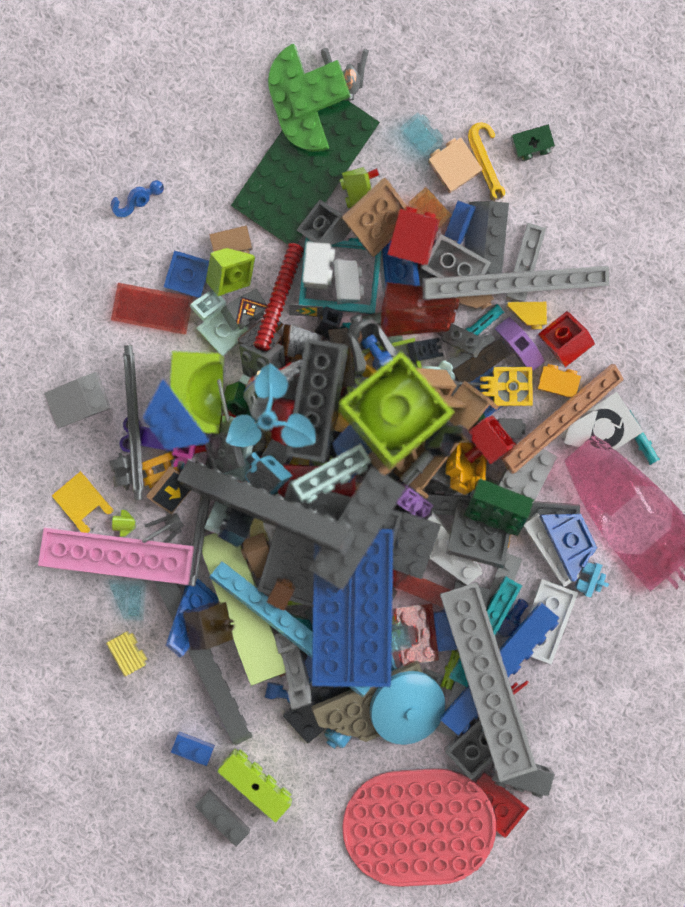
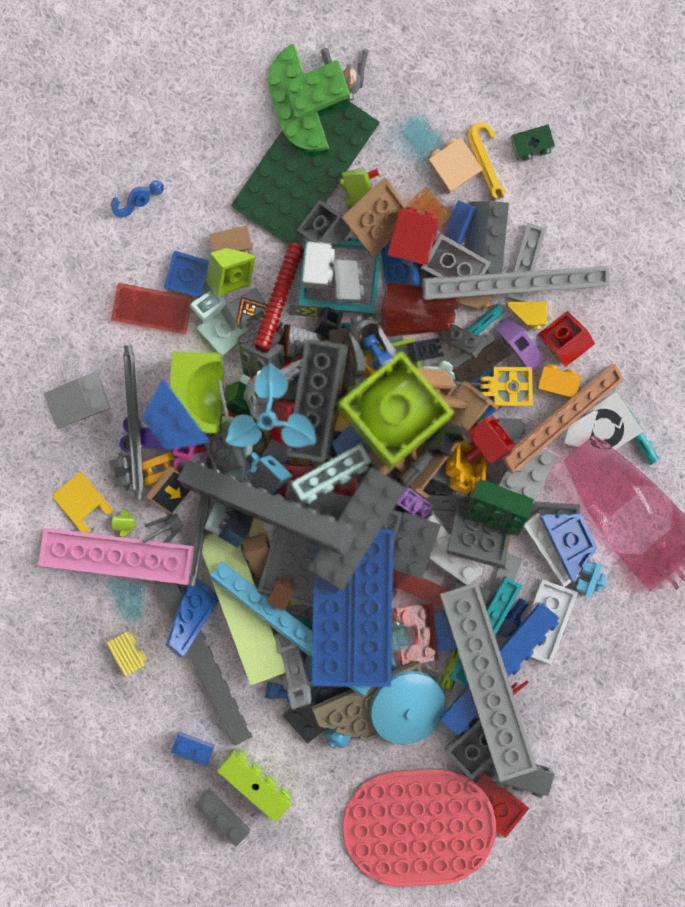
dark brown brick [183,602,235,650] -> none

